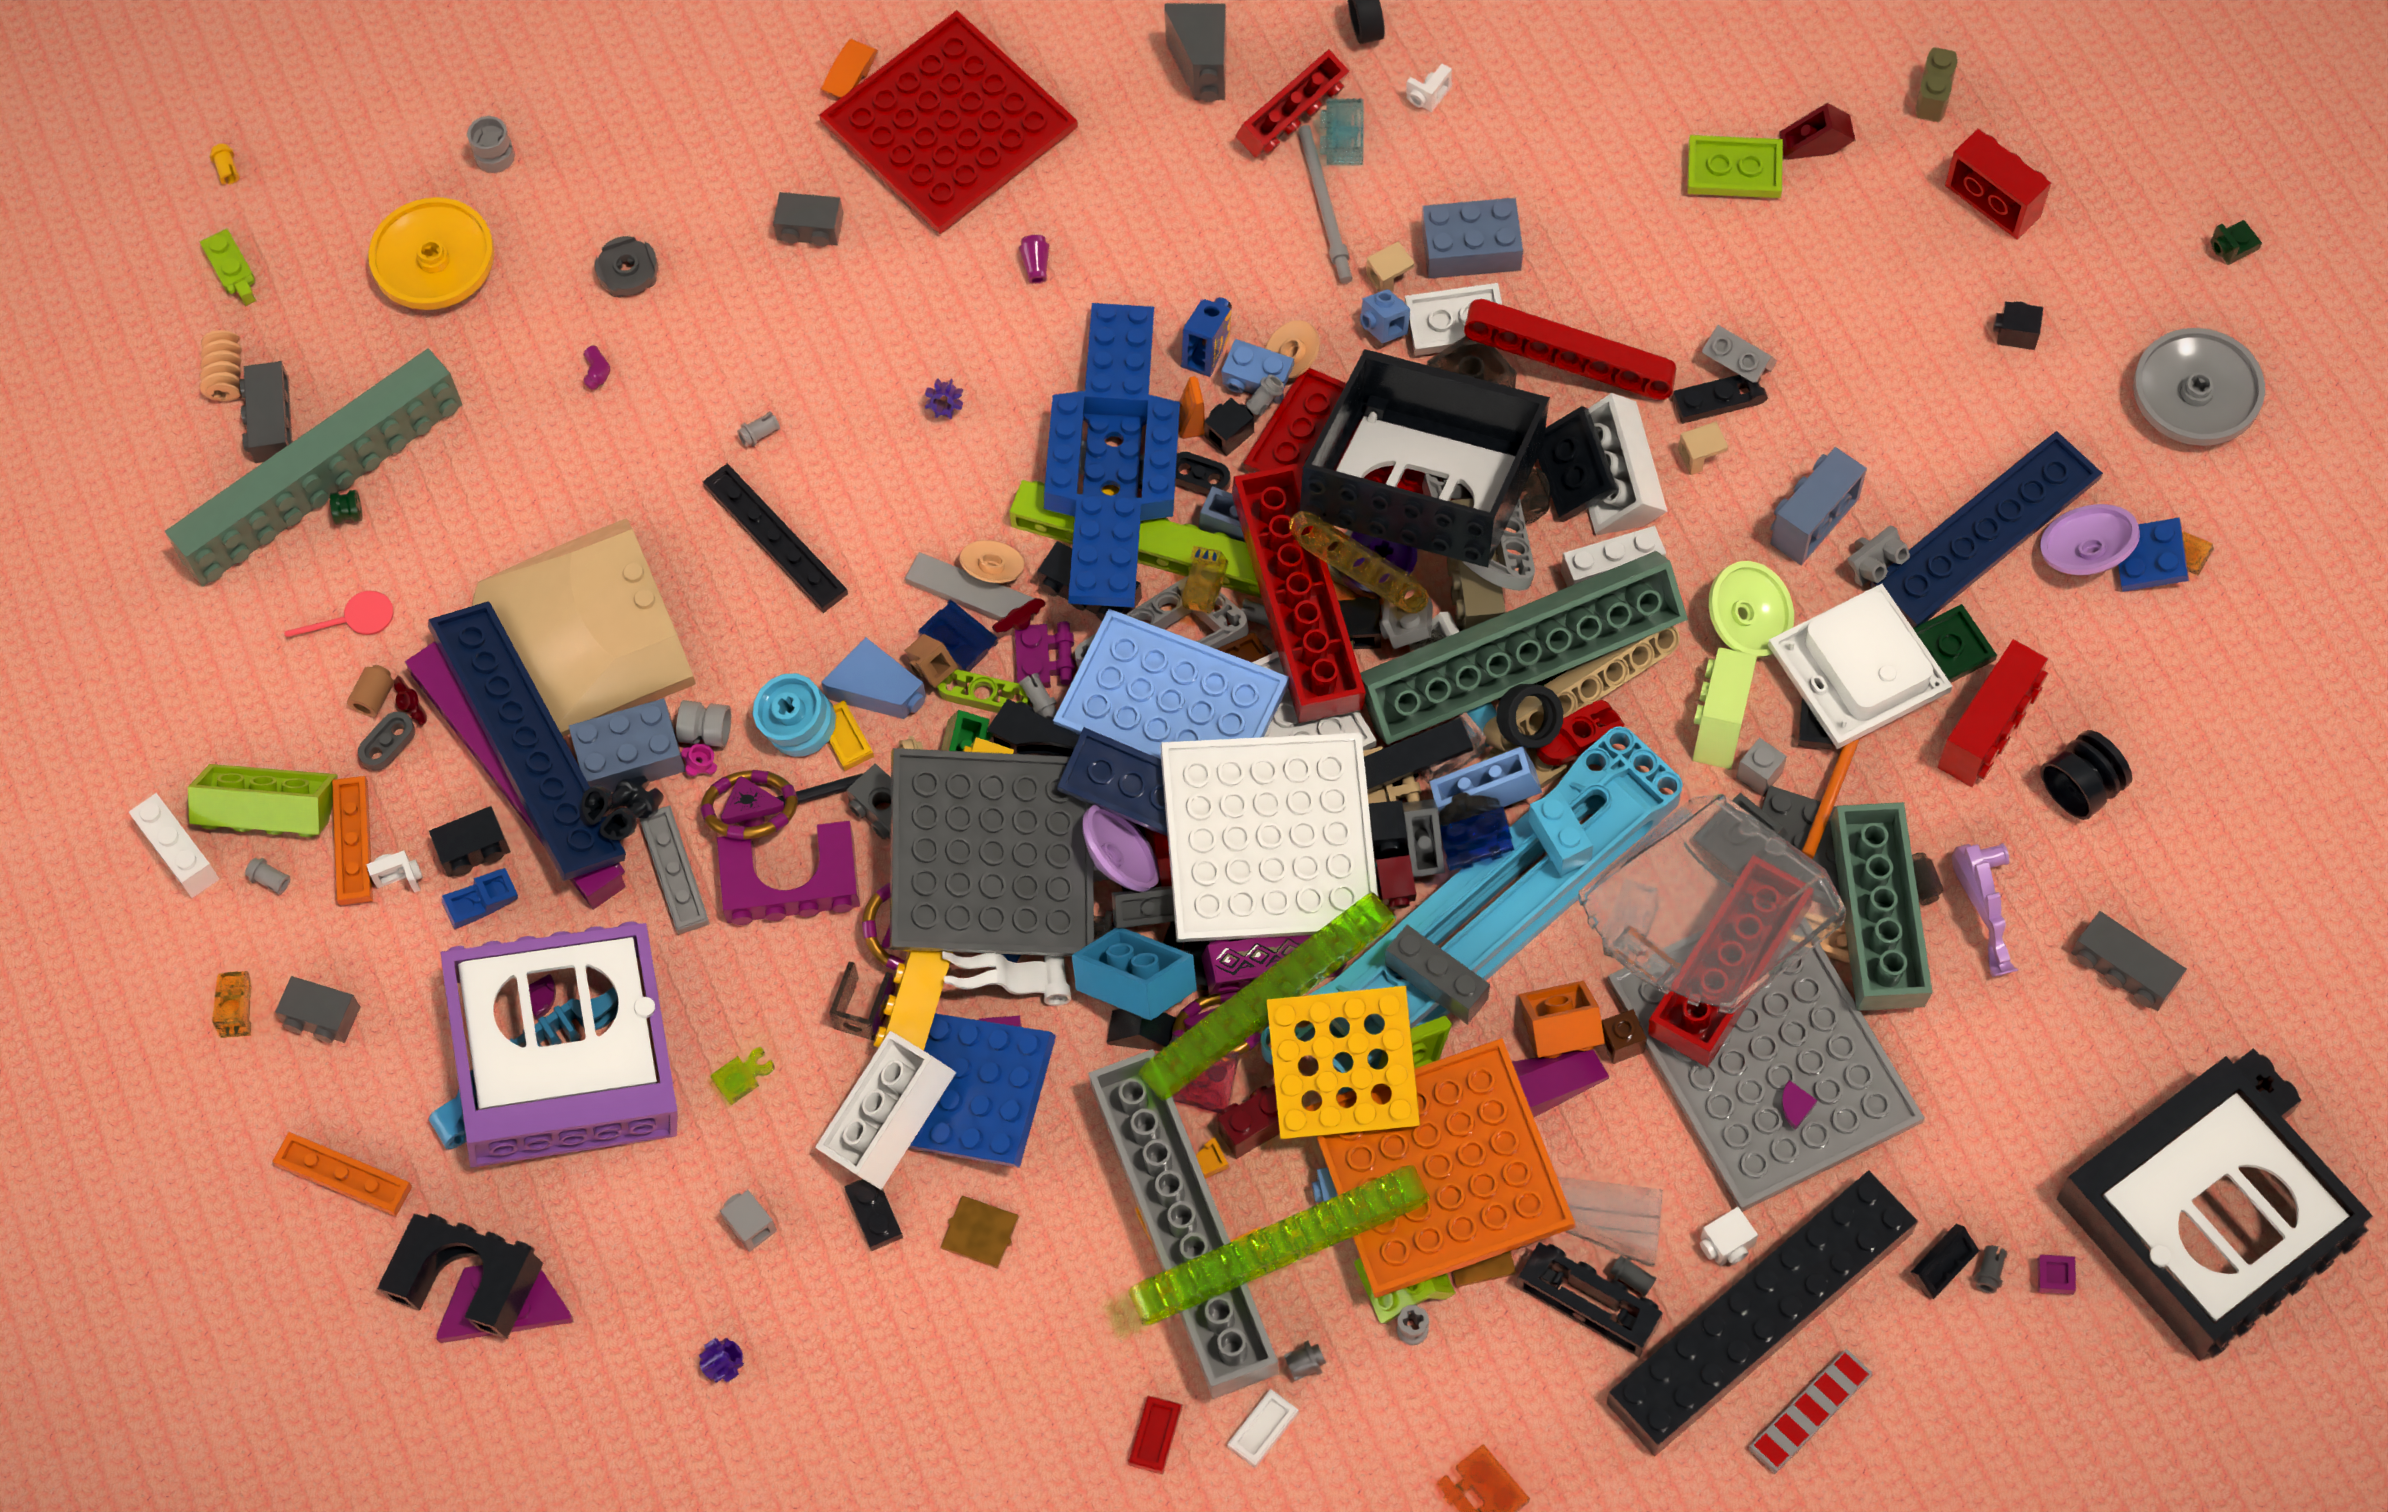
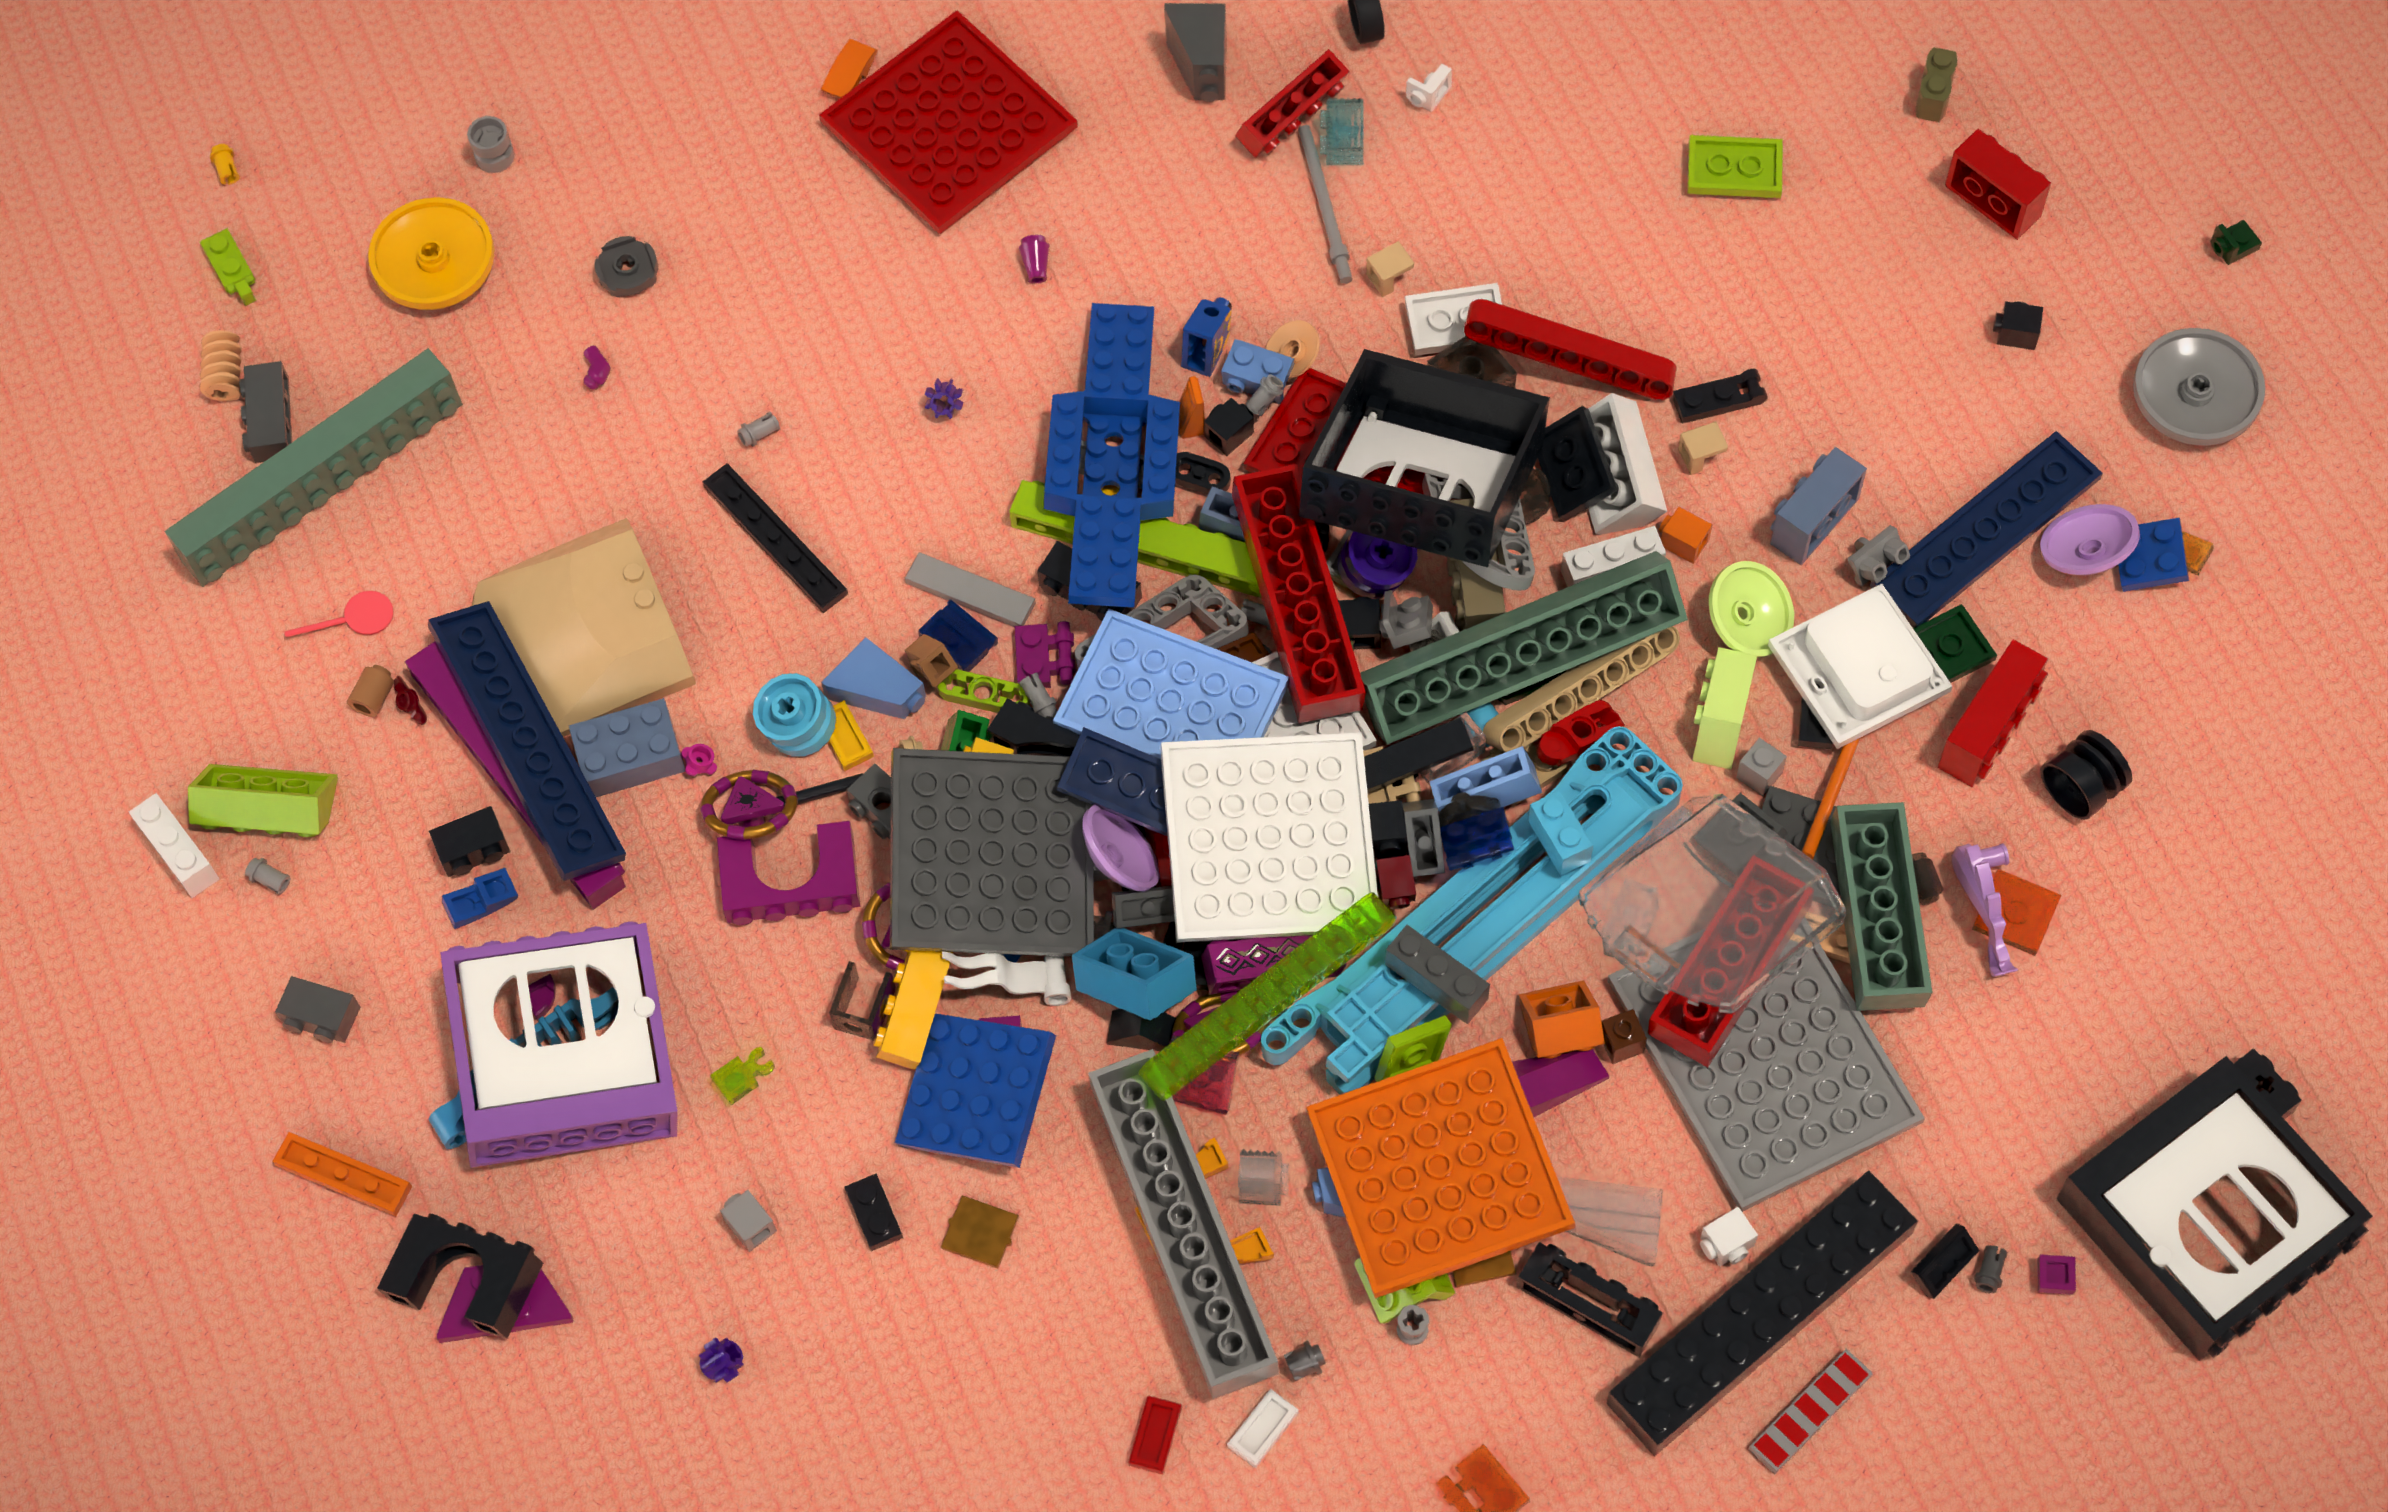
clear yellow leg [212,971,252,1038] -> none
dark green wheel [330,489,362,525] -> none
orange plate [332,776,373,905] -> none
dark grey plate [358,712,415,771] -> none
white bracket [366,850,423,893] -> none
black piece [582,776,664,840] -> none
light grey tile [639,805,710,935] -> none
light grey wheel [676,700,731,747] -> none
dark grey brick [773,192,844,246] -> none
white slope [815,1031,956,1190] -> none
light nougat dish [960,540,1024,583] -> none
dark red piece [992,598,1045,633] -> none
clear neon green beam [1128,1165,1430,1325] -> none
clear yellow leg [1182,546,1229,613] -> none
dark red brick [1217,1084,1280,1159] -> none
yellow piece [1267,986,1420,1139] -> none
clear yellow beam [1289,511,1429,613] -> none
medium blue brick [1360,289,1410,344] -> none
sand blue brick [1422,198,1523,279] -> none
black tyre [1496,684,1564,748] -> none
dark grey pin [1610,1255,1657,1297] -> none
light grey bracket [1702,325,1777,383] -> none
dark red slope [1779,103,1855,160] -> none
magenta tile [1782,1080,1818,1130] -> none
dark grey brick [2072,911,2187,1011] -> none
none -> clear brick [1238,1149,1289,1206]
none -> orange brick [1659,506,1712,564]
none -> clear orange tile [1972,869,2061,956]

